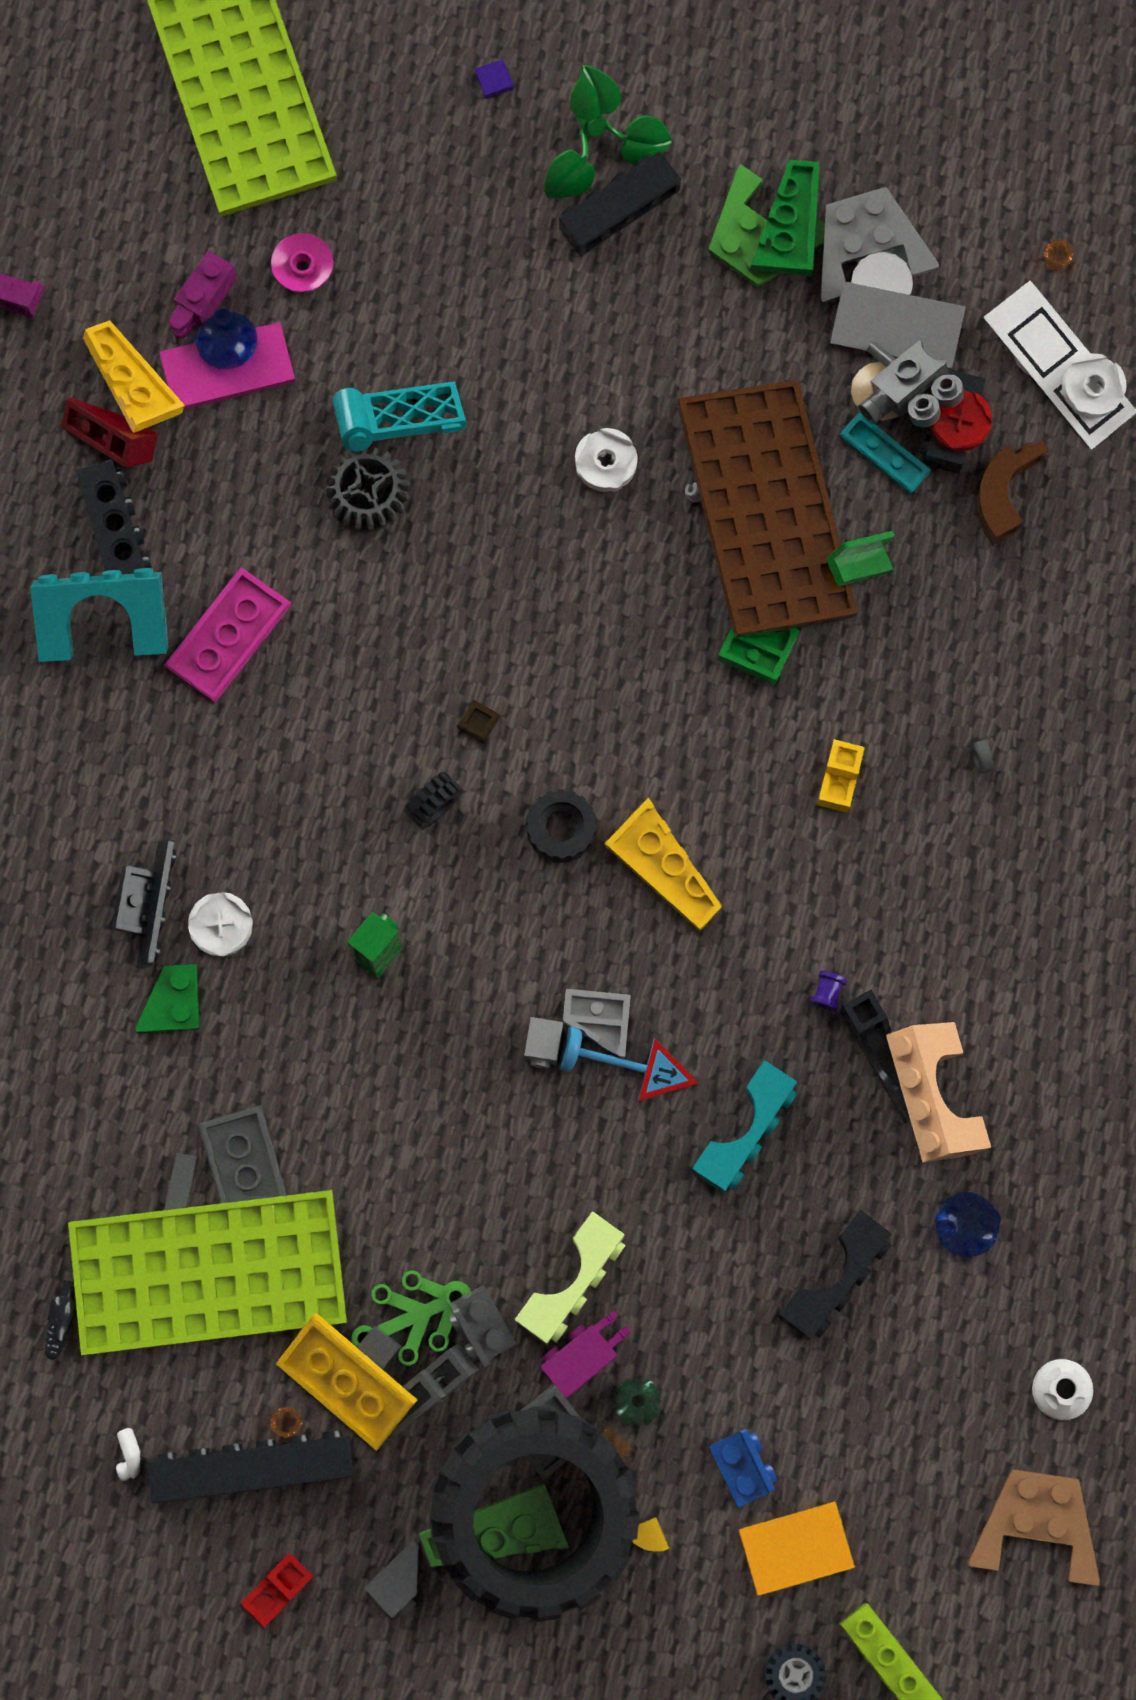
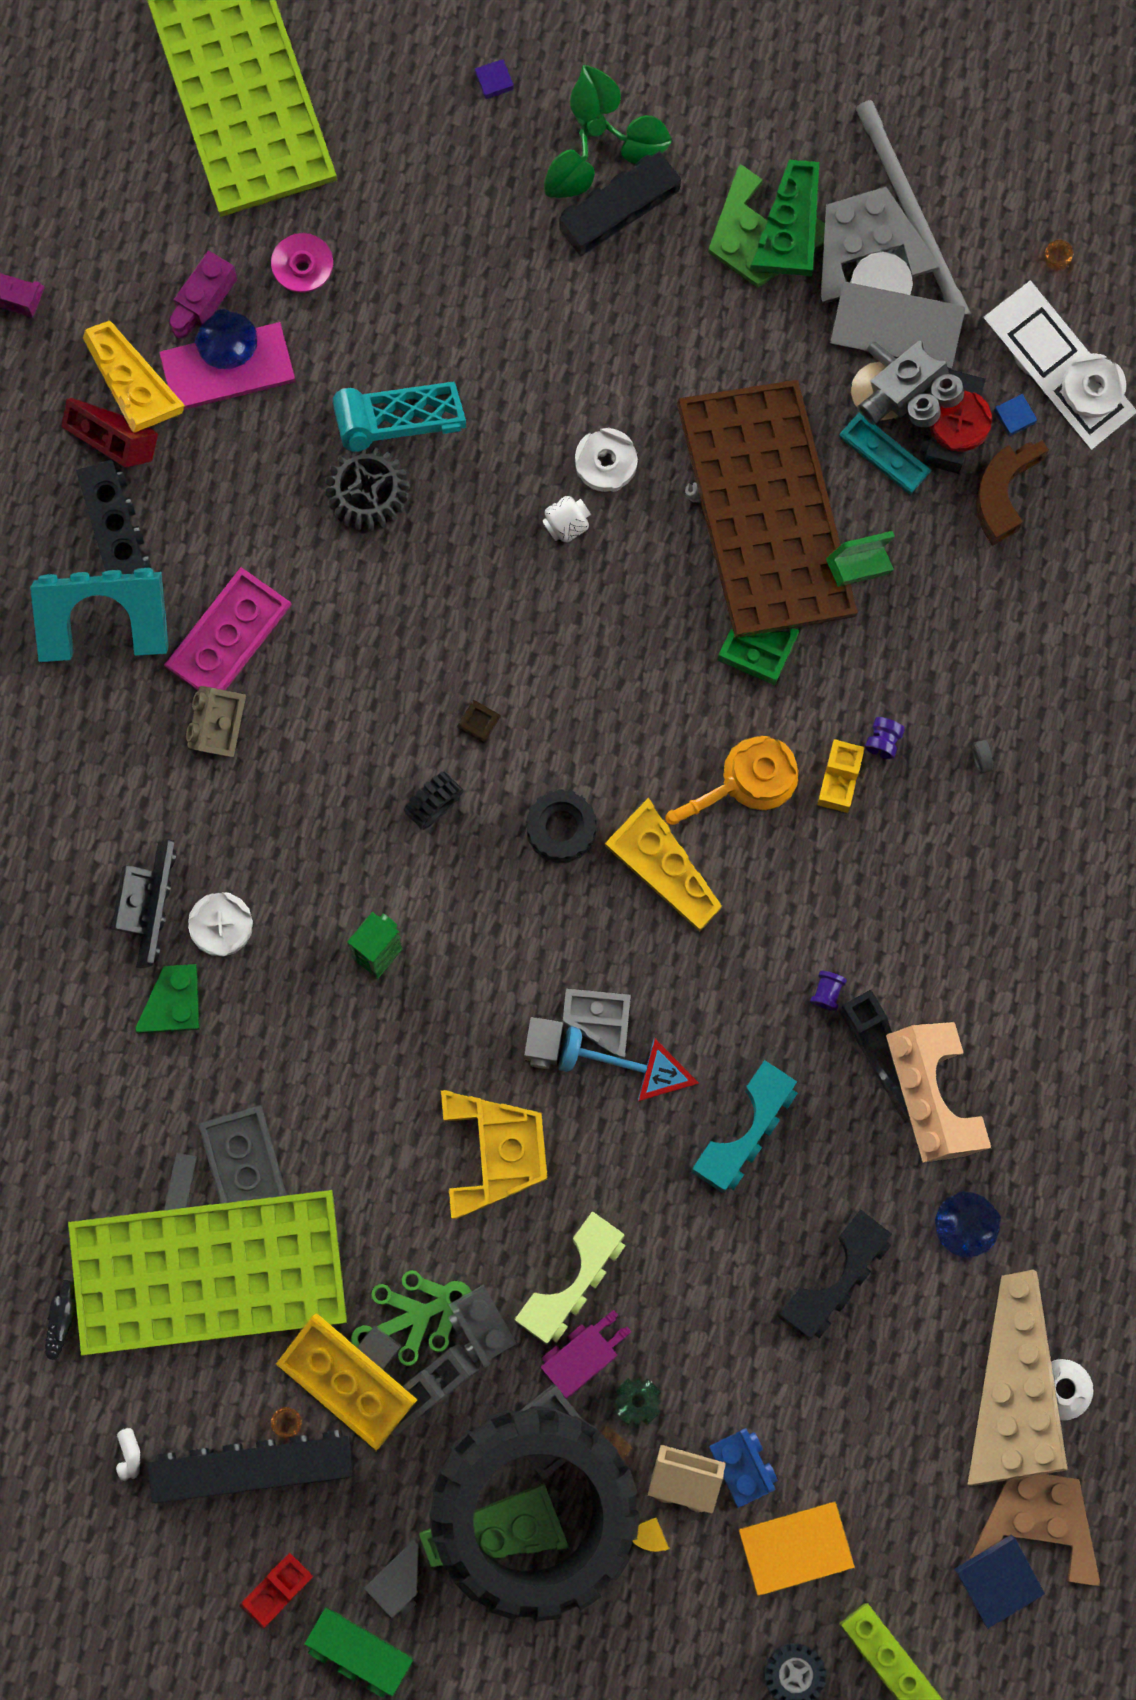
none -> dark tan bracket [186,685,246,757]
none -> green brick [305,1607,414,1698]
none -> yellow wing [441,1090,547,1219]
none -> white head [542,496,591,542]
none -> tan piece [648,1445,725,1514]
none -> light orange piece [665,736,799,825]
none -> light grey piece [856,100,971,320]
none -> dark purple wheel [864,717,905,760]
none -> dark blue tile [954,1534,1045,1629]
none -> tan wing [968,1270,1068,1486]
none -> blue tile [994,394,1037,437]

